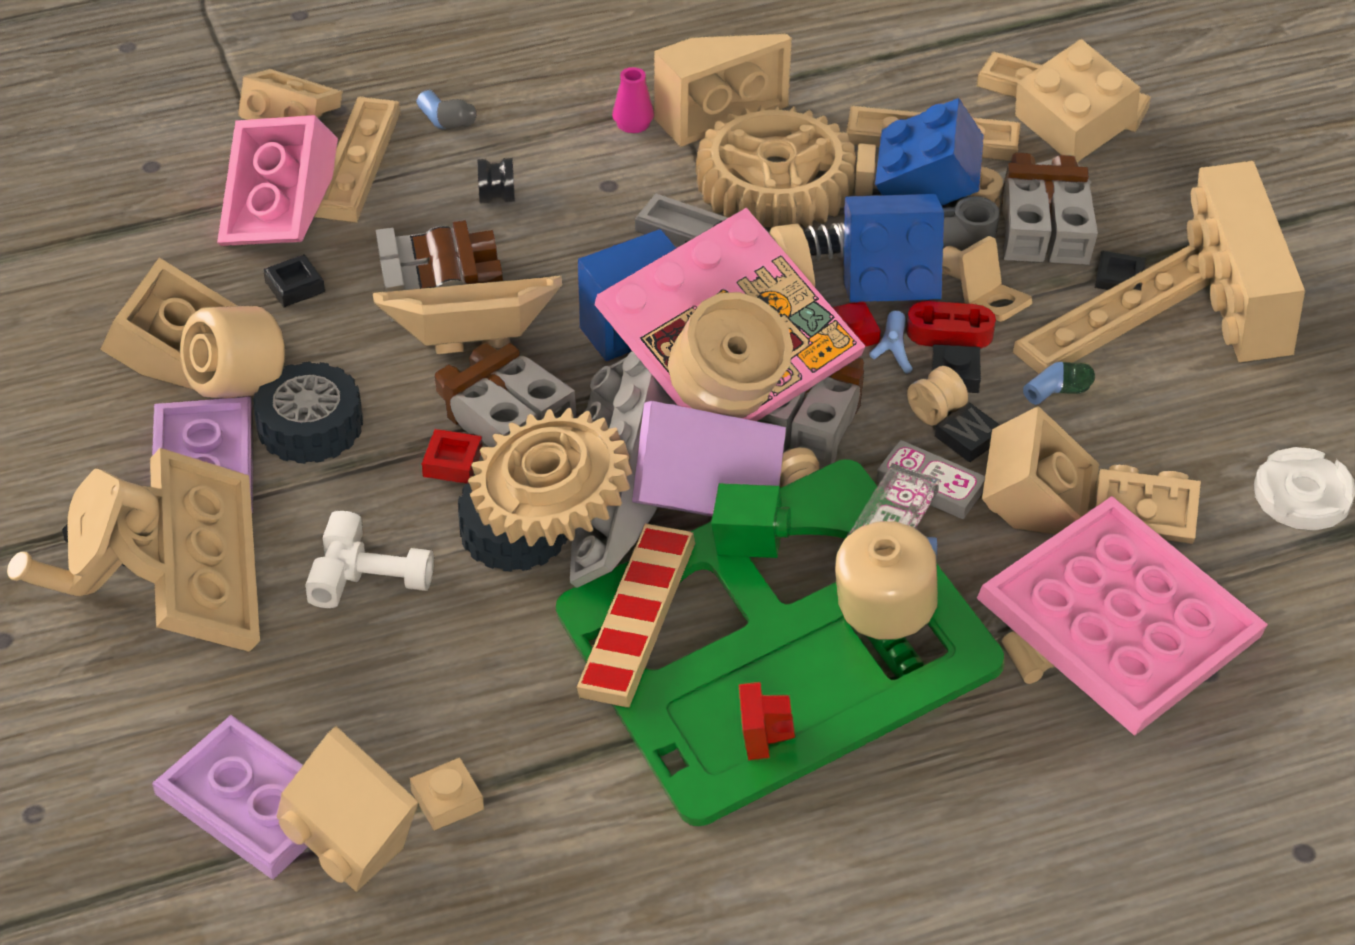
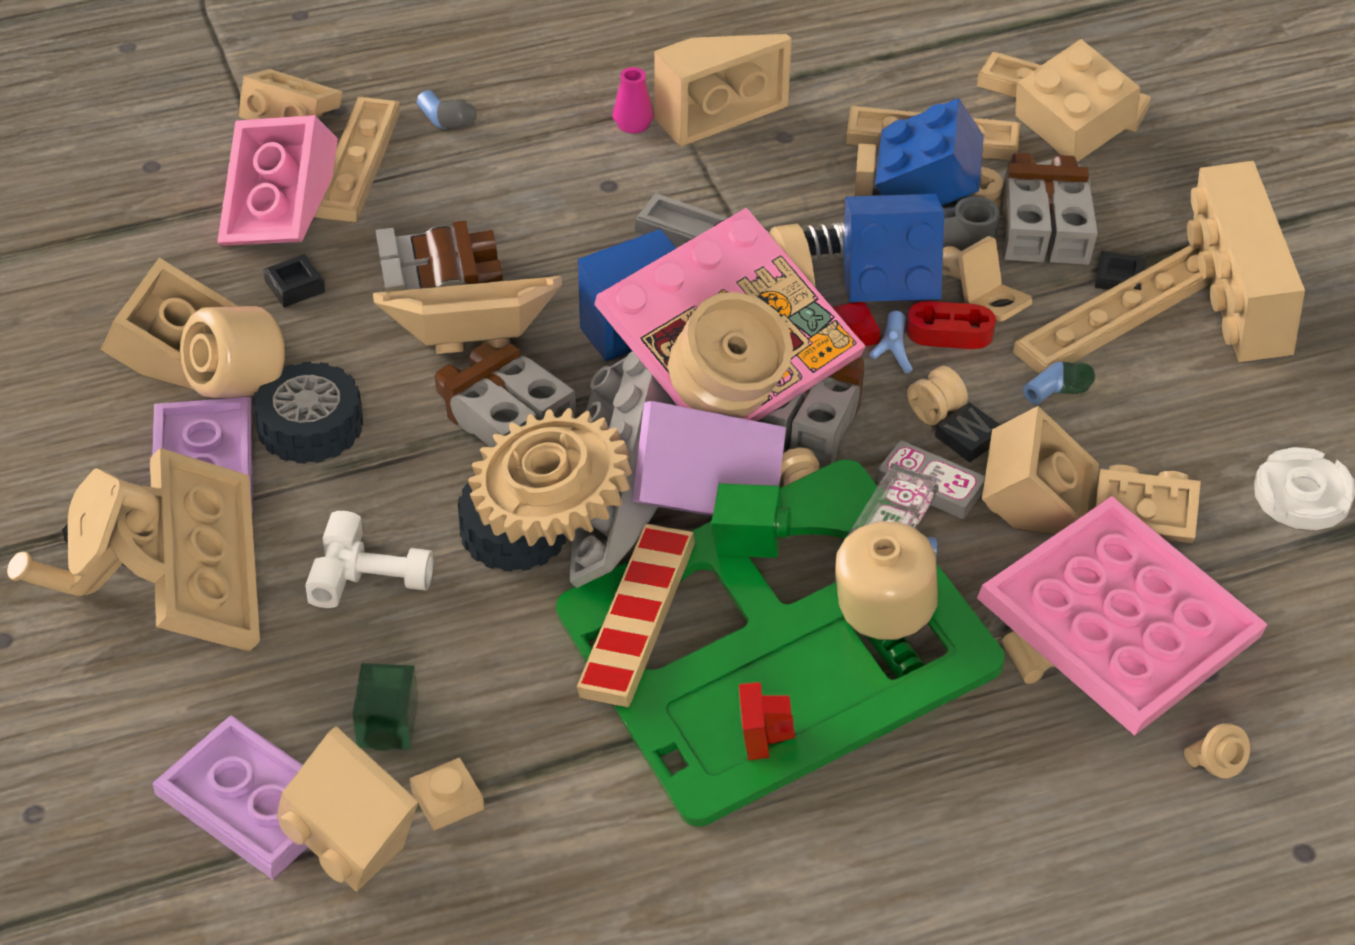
red plate [421,429,483,484] -> none
black wheel [477,158,515,203] -> none
tan gear [696,104,857,229] -> none
black plate [932,345,981,393] -> none
none -> clear green brick [352,663,418,750]
none -> tan plate [1183,723,1250,778]

